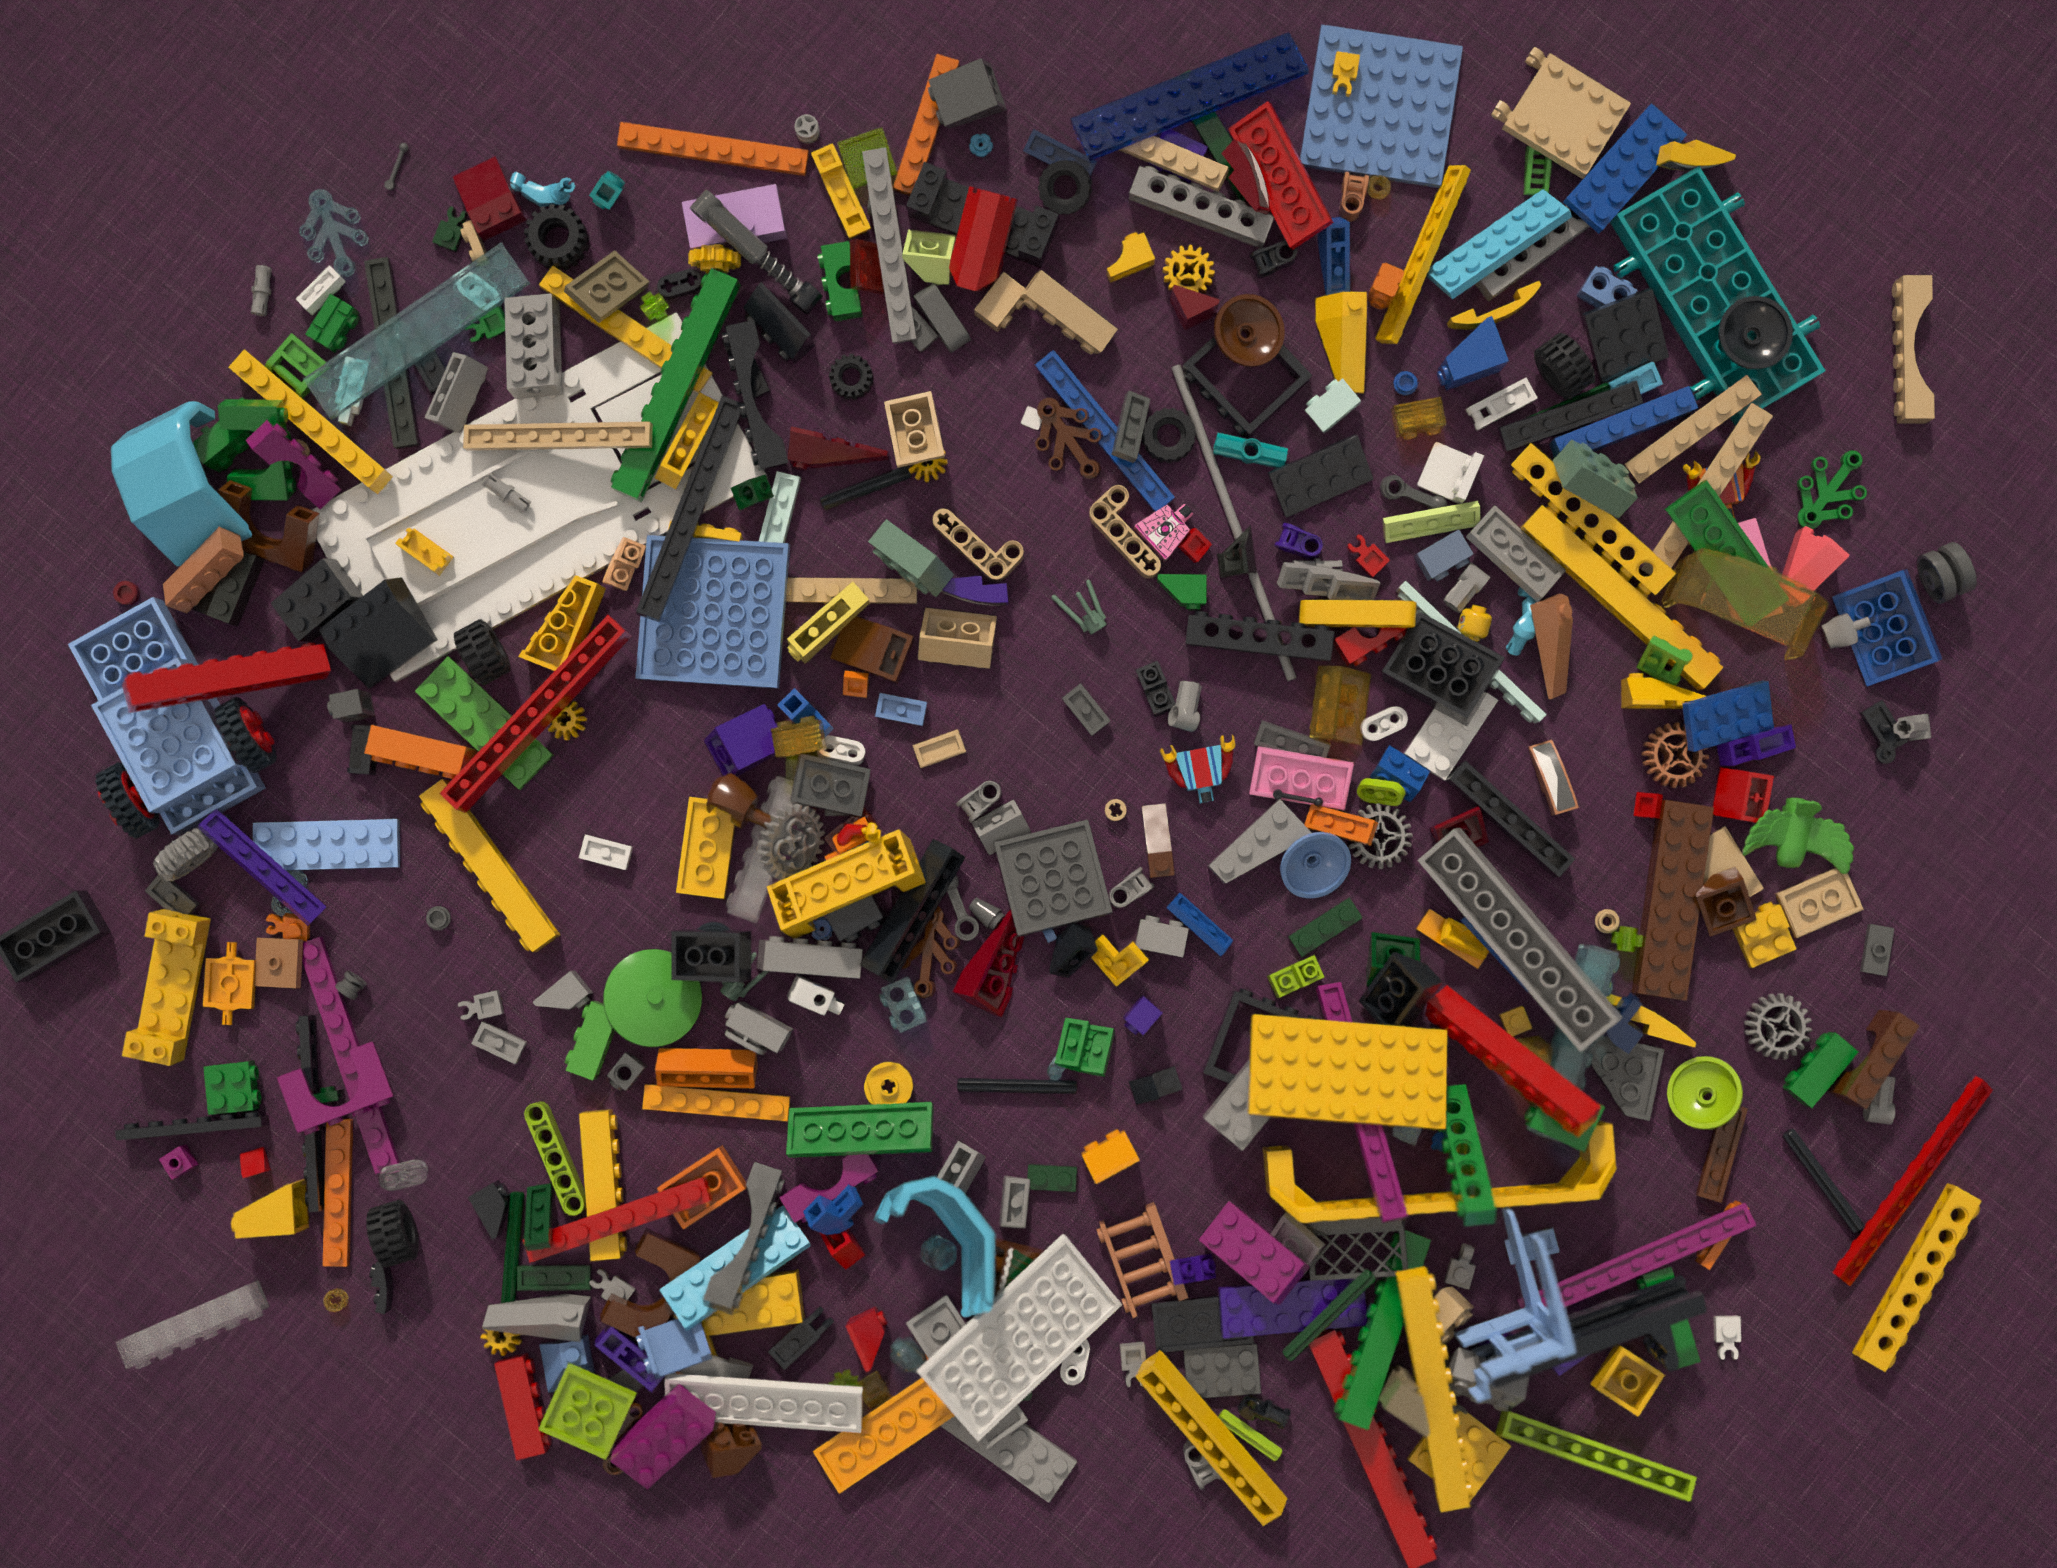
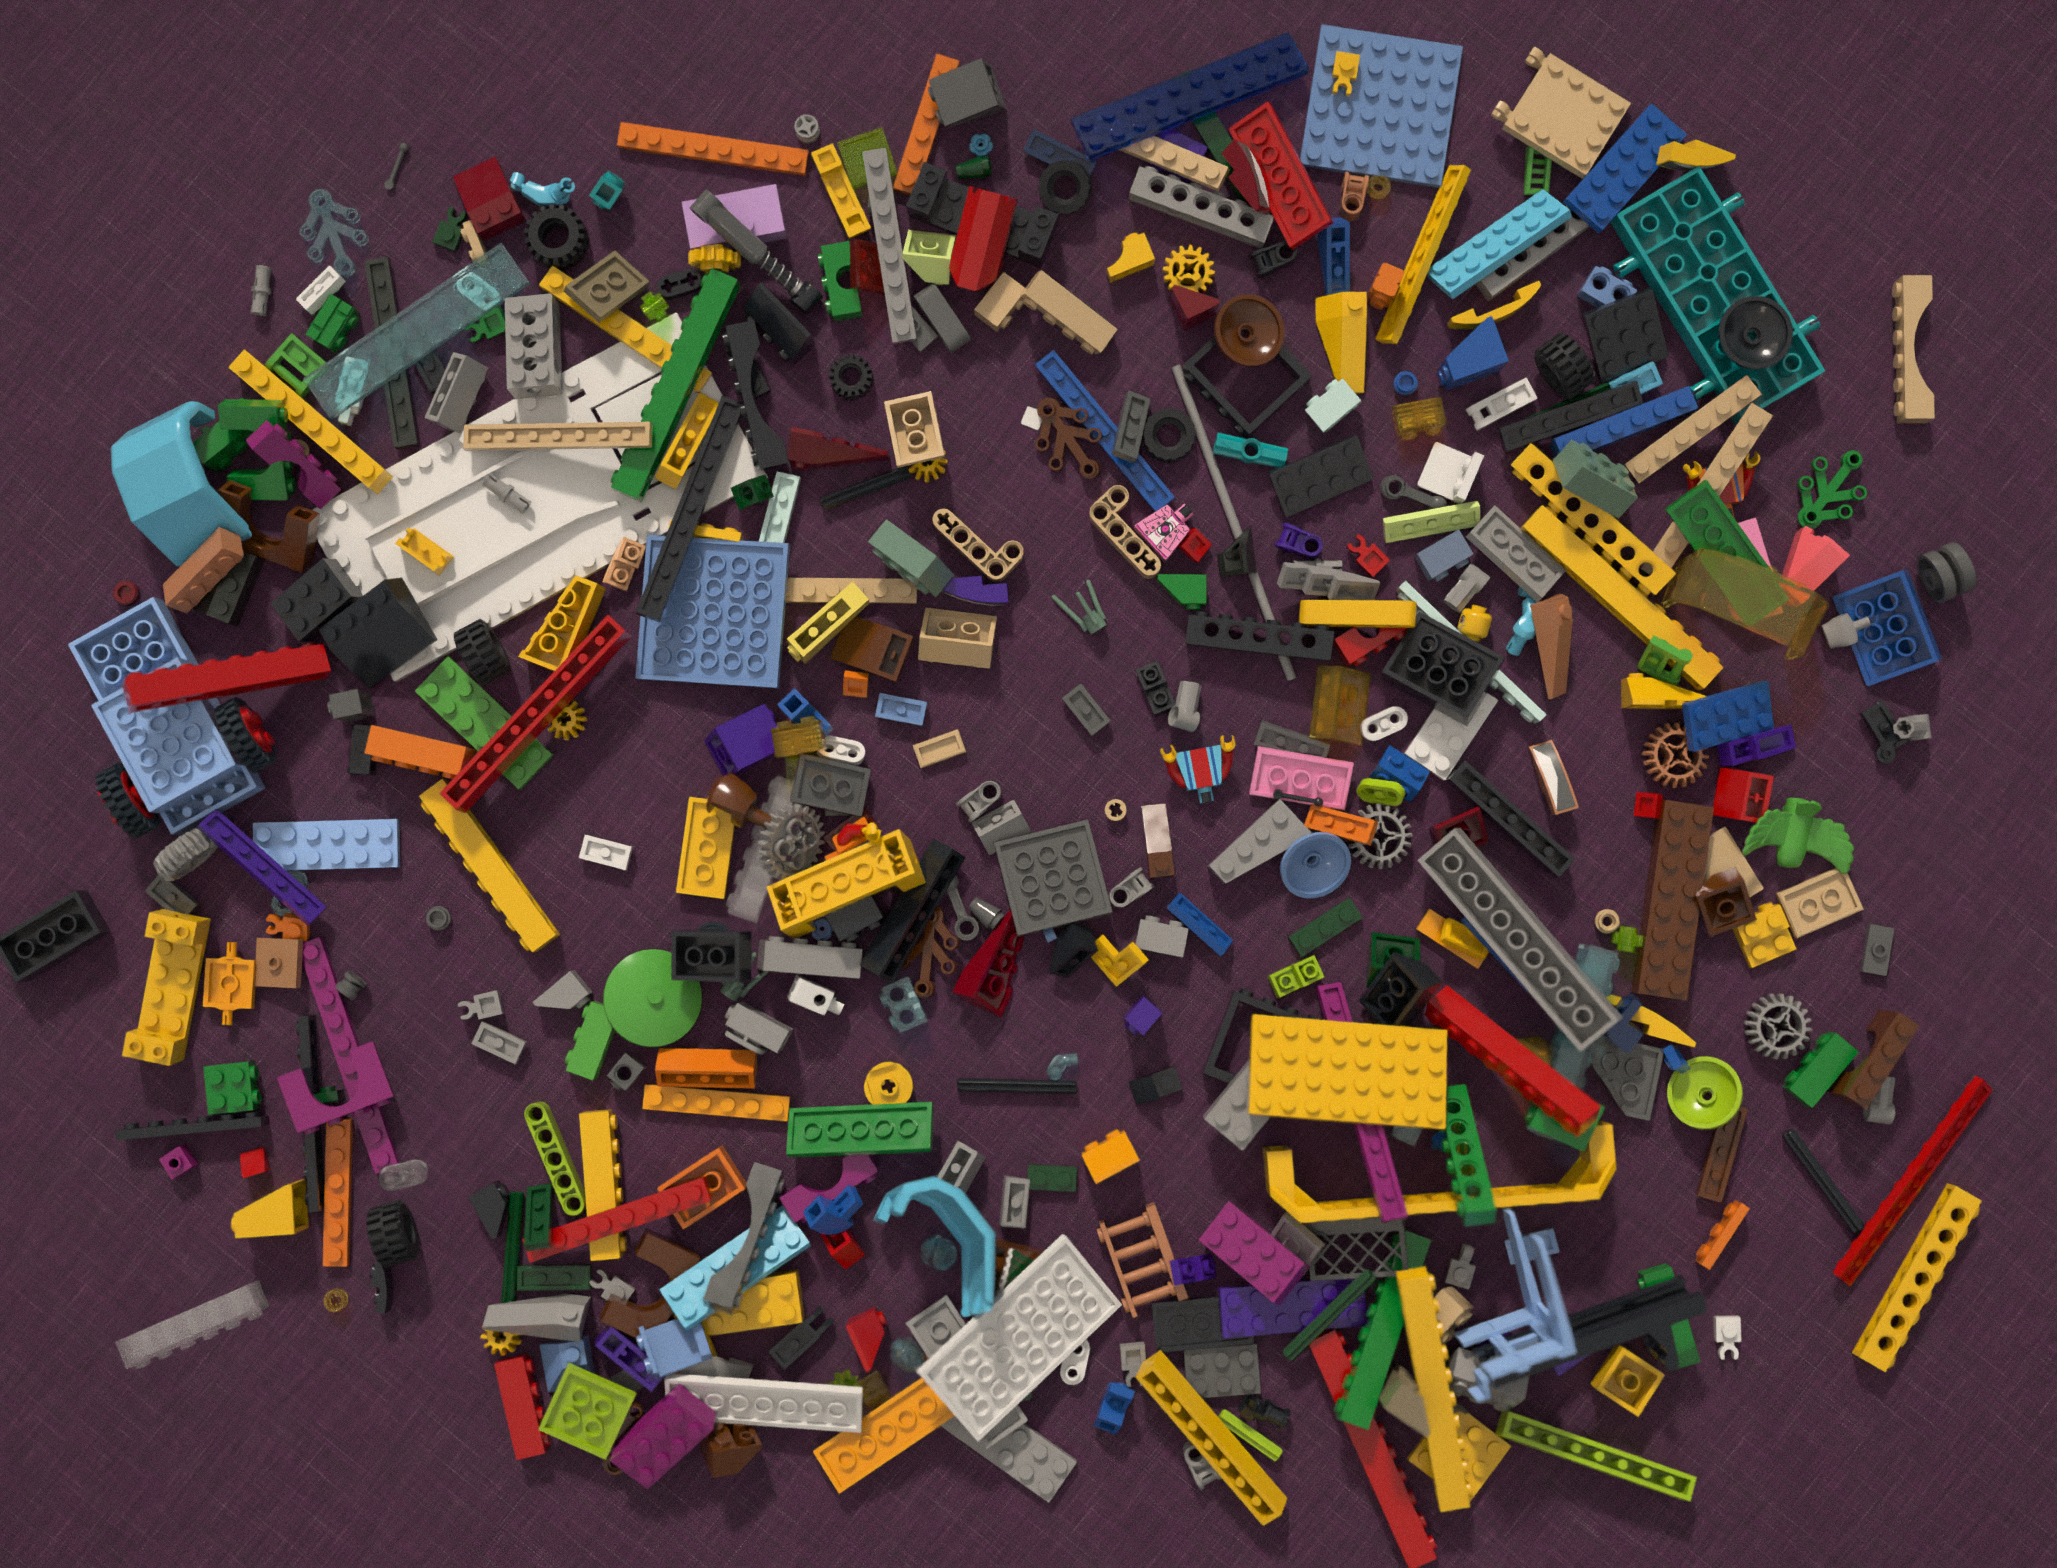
green slope [1055,1018,1115,1077] -> none
yellow plate [1499,1005,1532,1037] -> none
magenta plate [1517,1203,1757,1309] -> none
none -> dark green cone [956,155,992,179]
none -> blue brick [1093,1382,1135,1435]
none -> blue plate [1662,1045,1690,1074]

